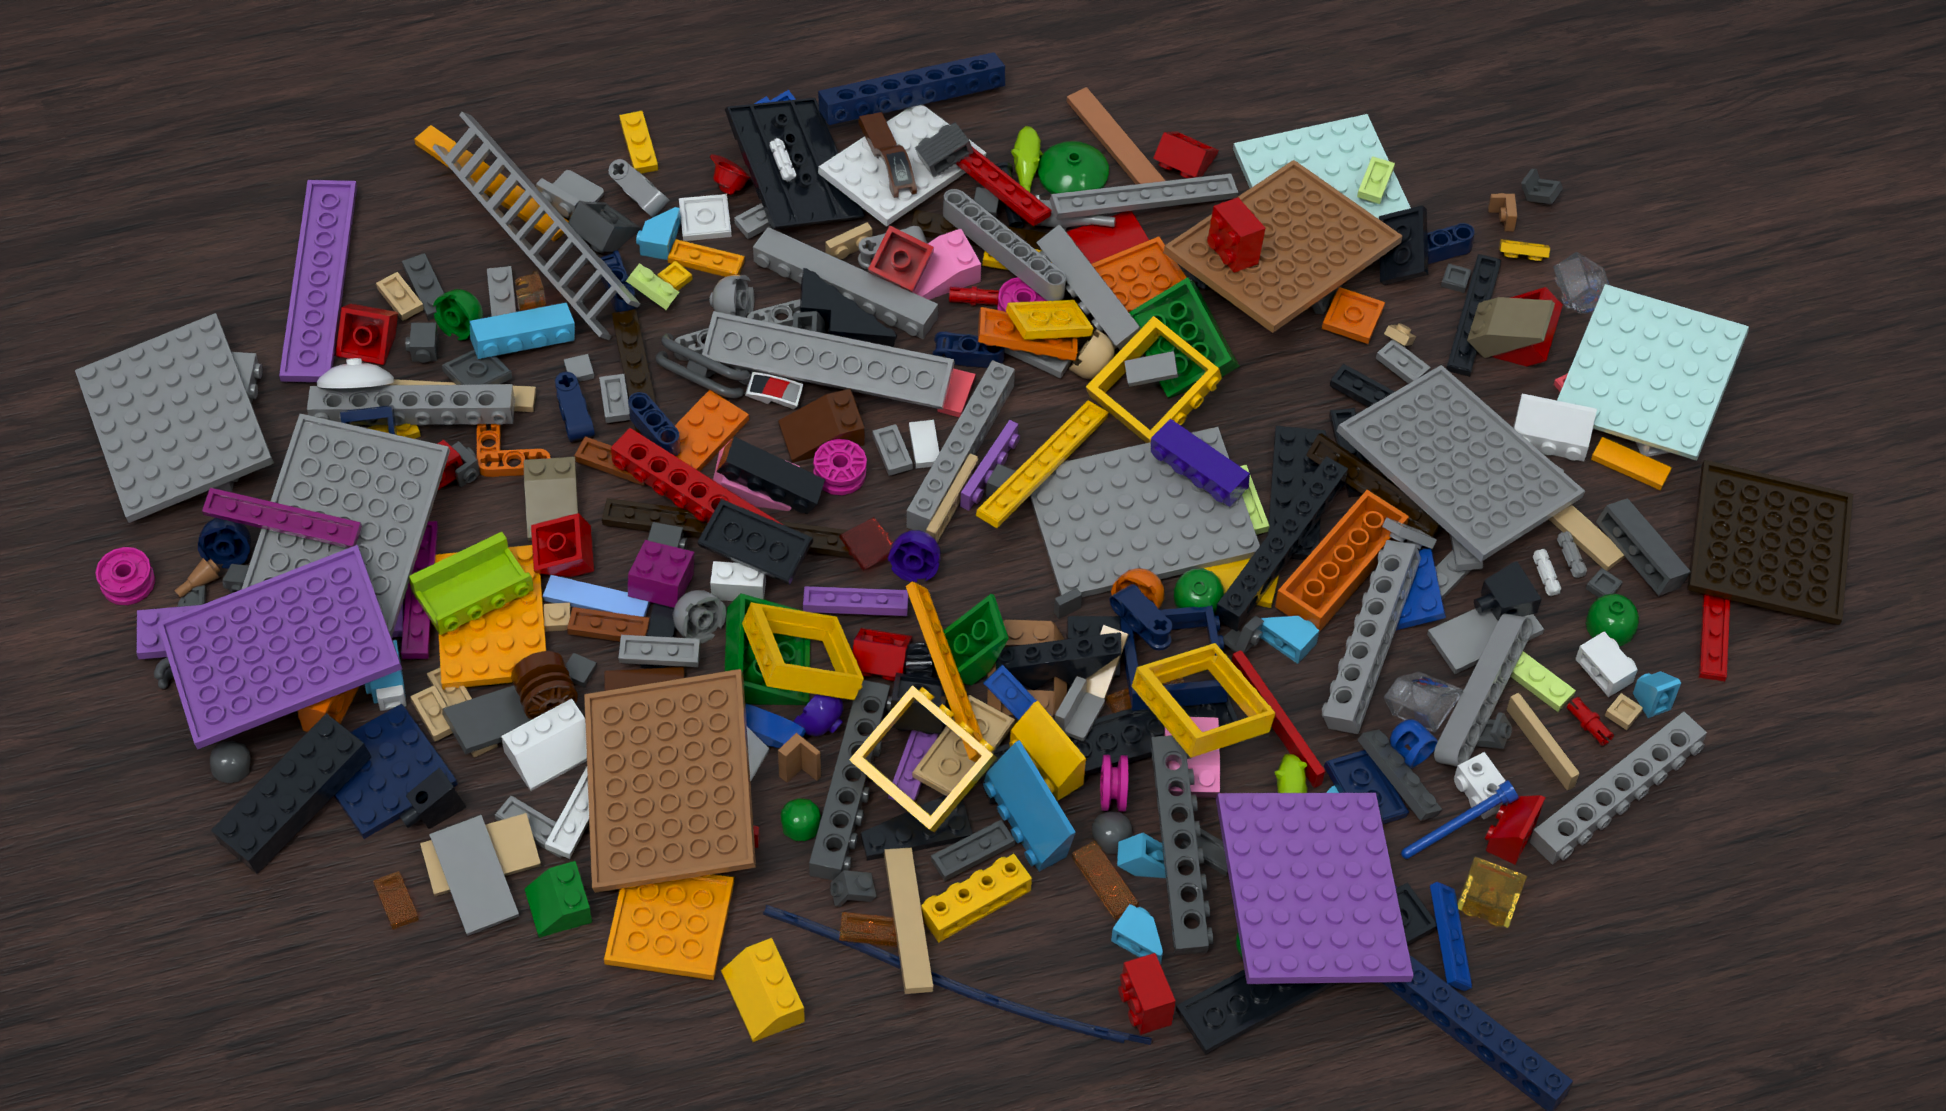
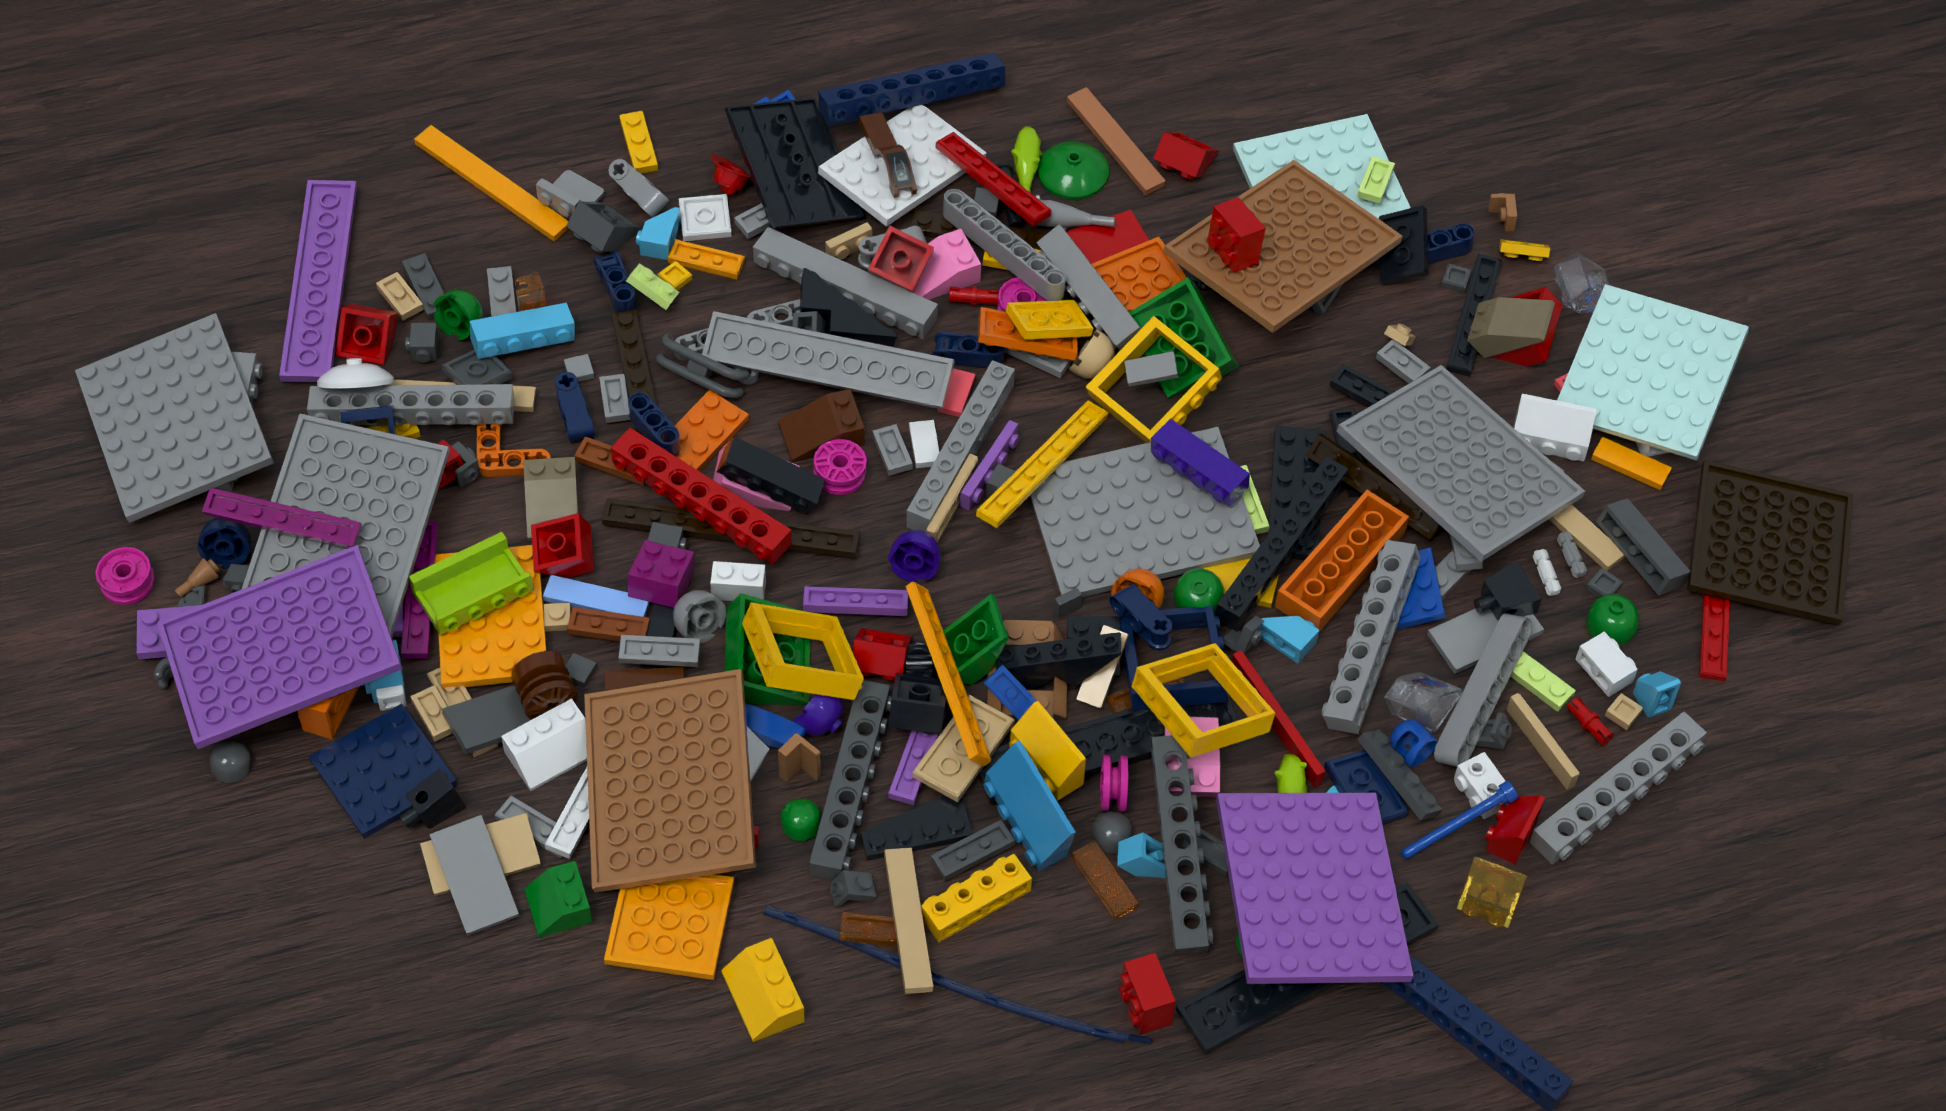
black brick [211,713,371,874] -> none
clear orange tile [373,871,419,930] -> none
light grey ladder [432,112,640,340] -> none
black tile [697,499,814,585] -> none
light grey cylinder [710,275,754,318] -> none
slope [745,372,803,409] -> none
white axle [769,138,796,182] -> none
clear red piece [839,517,893,571] -> none
yellow window [849,686,997,832] -> none
dark grey brick [915,122,974,177] -> none
light grey plate [1050,174,1238,219] -> none
light grey panel [1055,676,1105,741] -> none
medium azure slope [1111,904,1163,965] -> none
orange plate [1322,287,1385,344] -> none
light grey plate [1382,517,1437,549] -> none
blue tile [1430,882,1472,991] -> none
dark grey bracket [1521,168,1563,204] -> none

